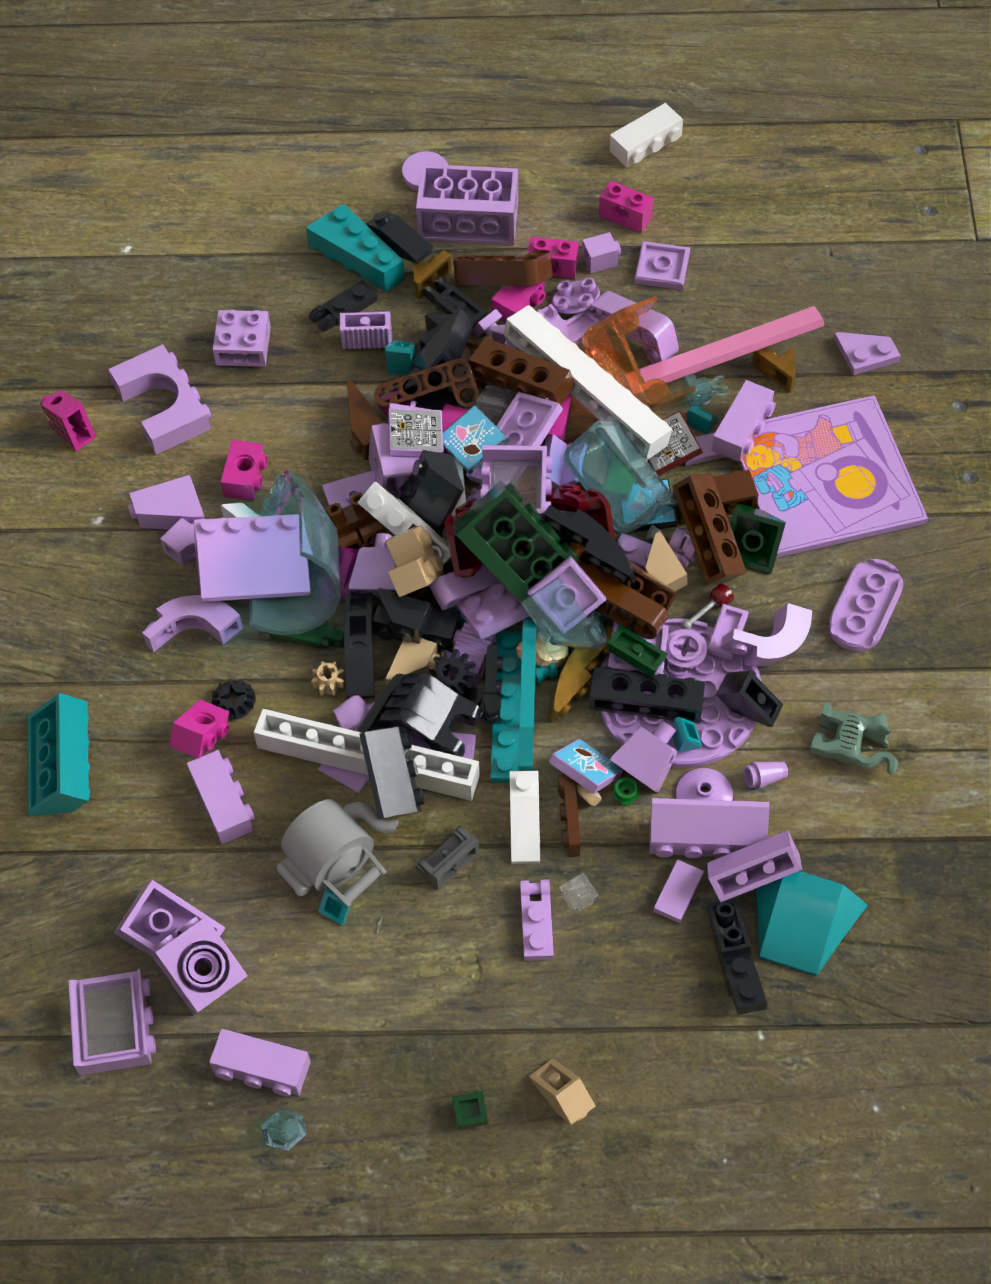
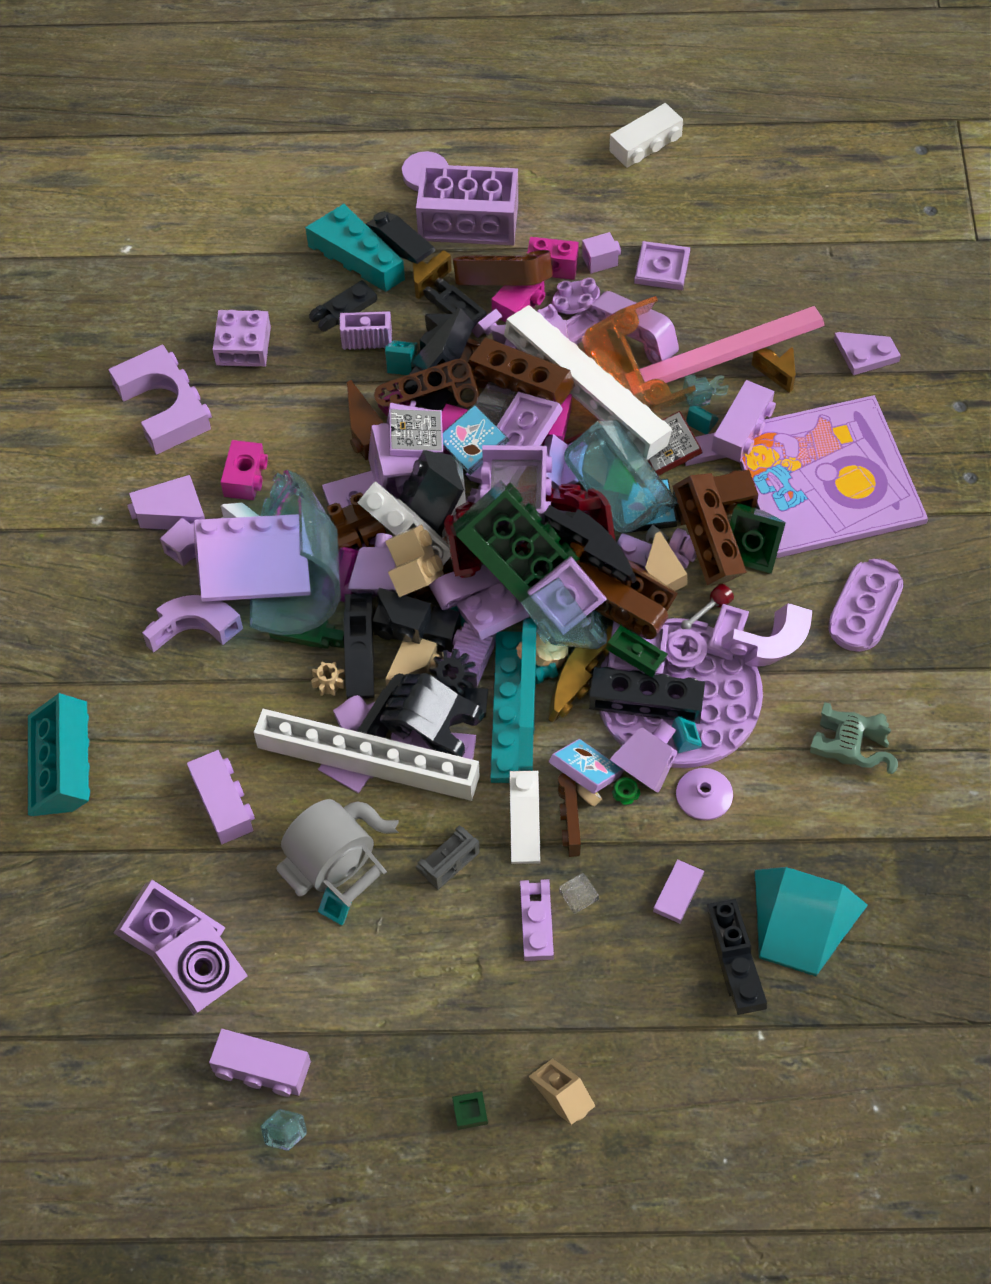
dark pink torso [40,390,96,452] -> none
window [68,969,156,1076] -> none
dark pink brick [169,700,230,759] -> none
black gear [211,678,256,720] -> none
slope [359,727,425,820] -> none
black hinge [483,645,503,725] -> none
dark pink brick [599,181,654,233] -> none
lavender slope [649,798,769,859] -> none
lavender brick [707,830,802,902] -> none
black slope [716,670,783,727] -> none
lavender cone [744,761,788,790] -> none

